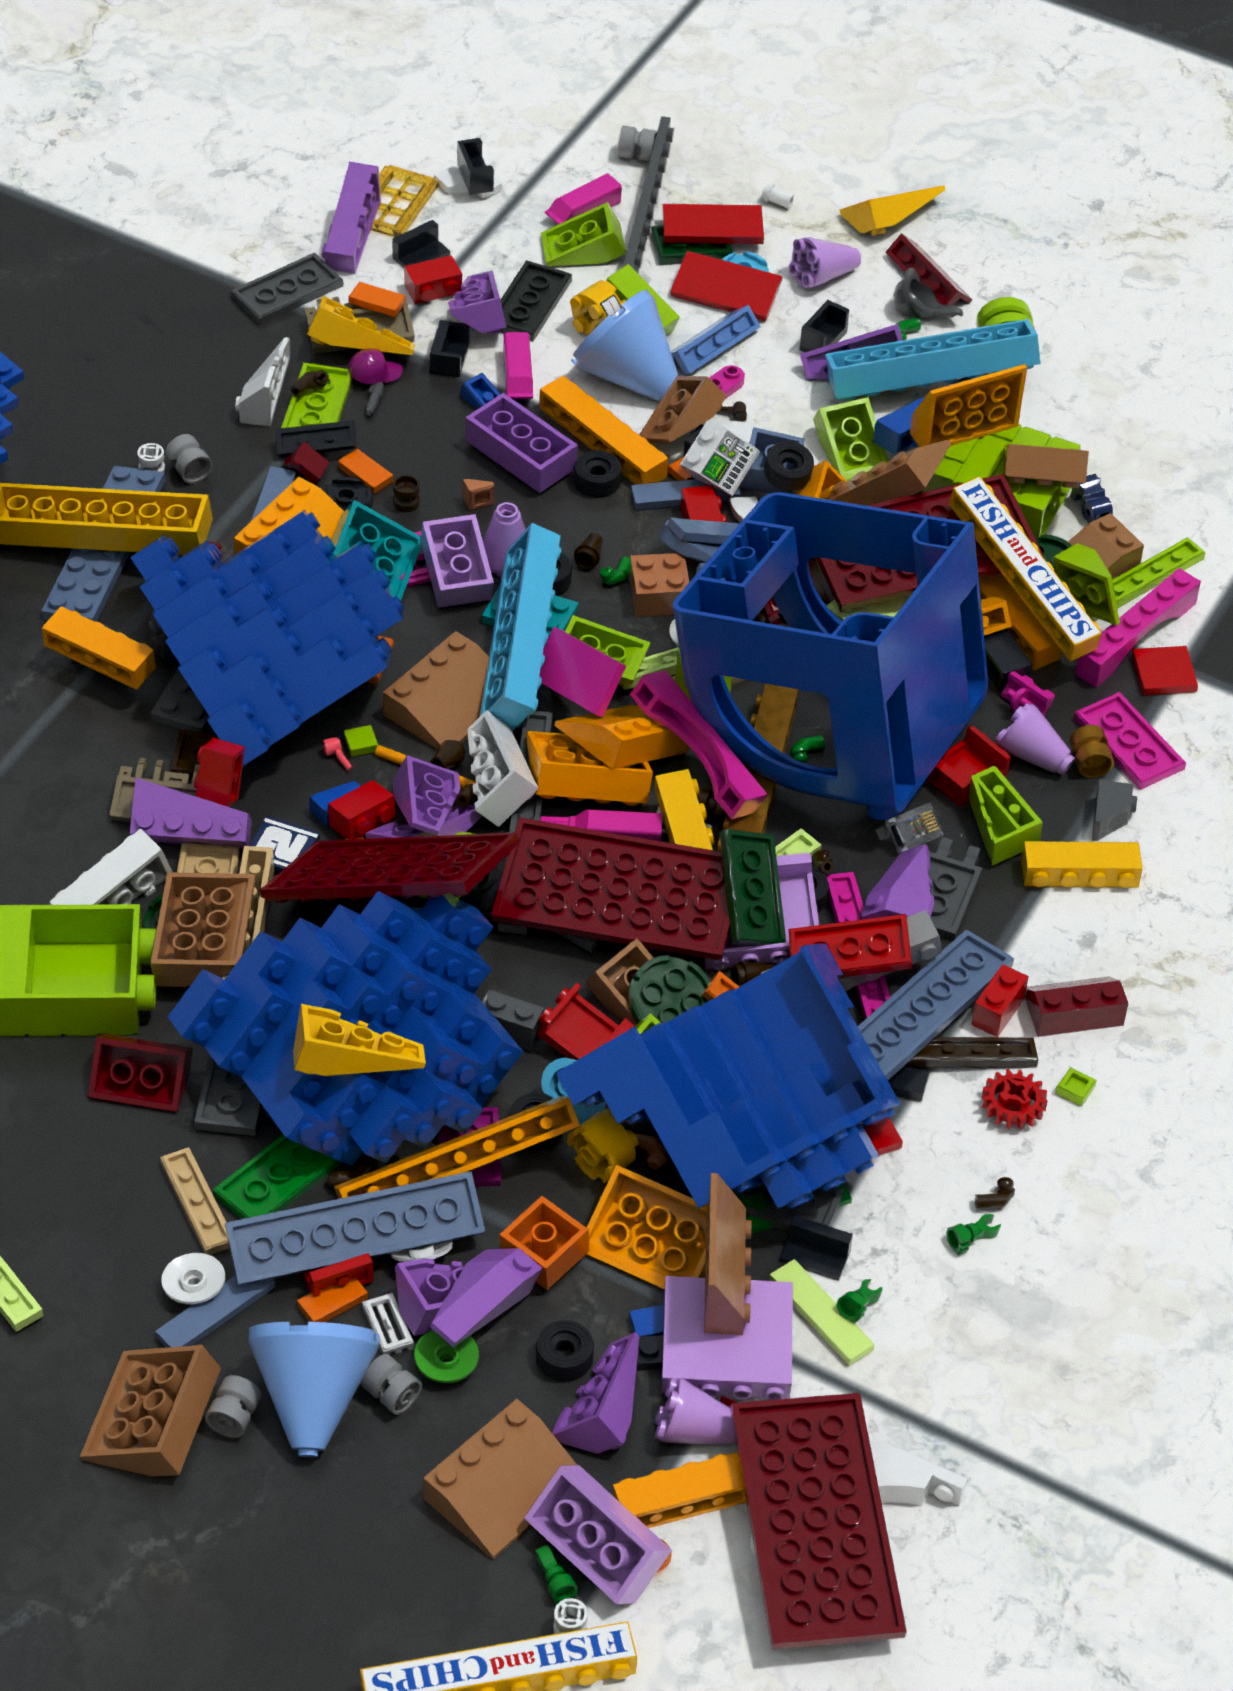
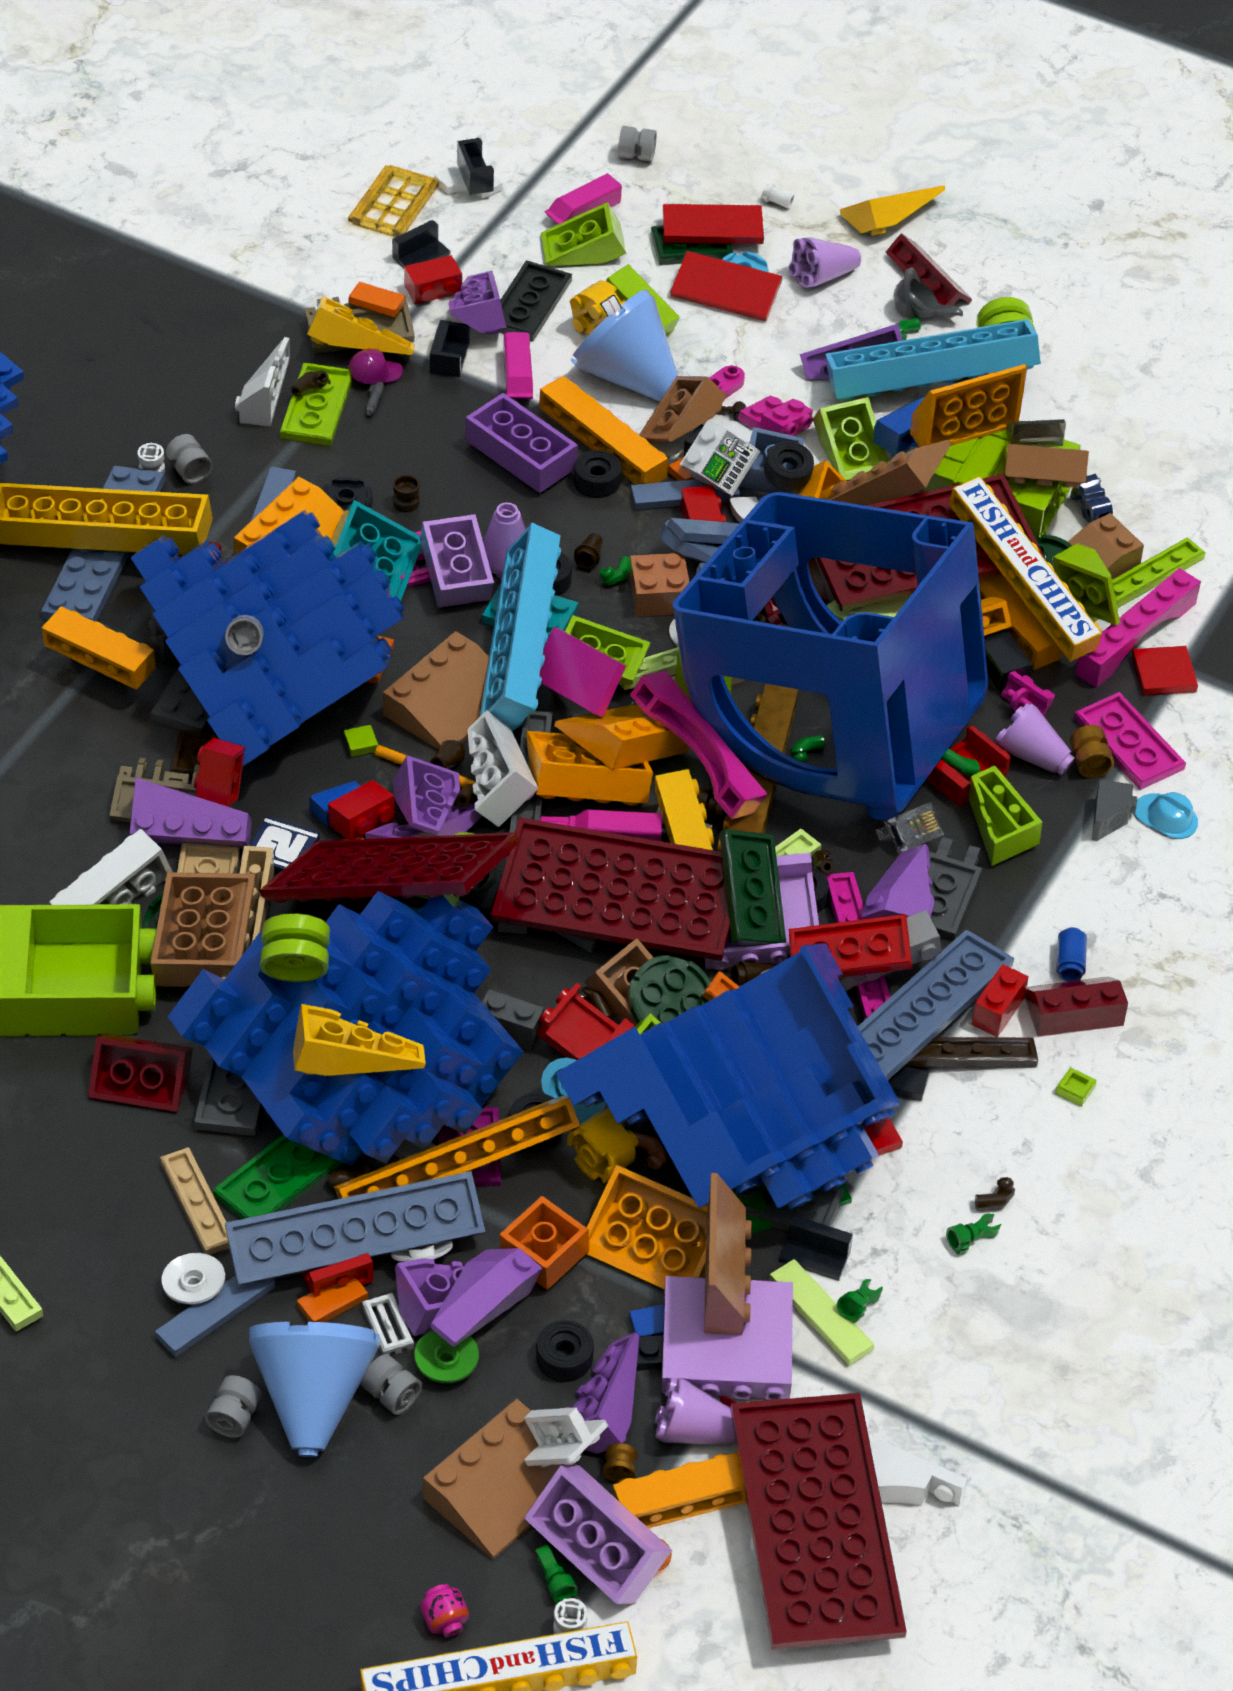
medium nougat slope [80,1345,221,1477] -> none
dark grey tile [231,252,343,325] -> none
black plate [275,420,357,457] -> none
dark red tile [283,442,329,484] -> none
medium lavender wedge [322,161,381,273] -> none
coral hand [323,737,353,772] -> none
orange tile [338,448,393,494] -> none
blue slope [459,373,500,409] -> none
nougat slope [462,479,494,510] -> none
dark grey plate [622,116,674,274] -> none
medium blue panel [671,305,761,375] -> none
black panel [799,300,849,353] -> none
red gear [981,1069,1048,1130] -> none
yellow brick [1021,841,1143,888] -> none
none -> light grey wheel [225,614,264,655]
none -> lime wheel [260,914,330,982]
none -> dark pink head [420,1584,470,1638]
none -> white bracket [524,1407,608,1467]
none -> dark brown arm [578,986,613,1018]
none -> pearl gold wheel [603,1443,638,1483]
none -> dark pink plate [738,395,813,436]
none -> green arm [942,749,980,779]
none -> clear smoke panel [1006,419,1066,447]
none -> blue head [1056,927,1087,982]
none -> medium azure piece [1134,792,1198,839]

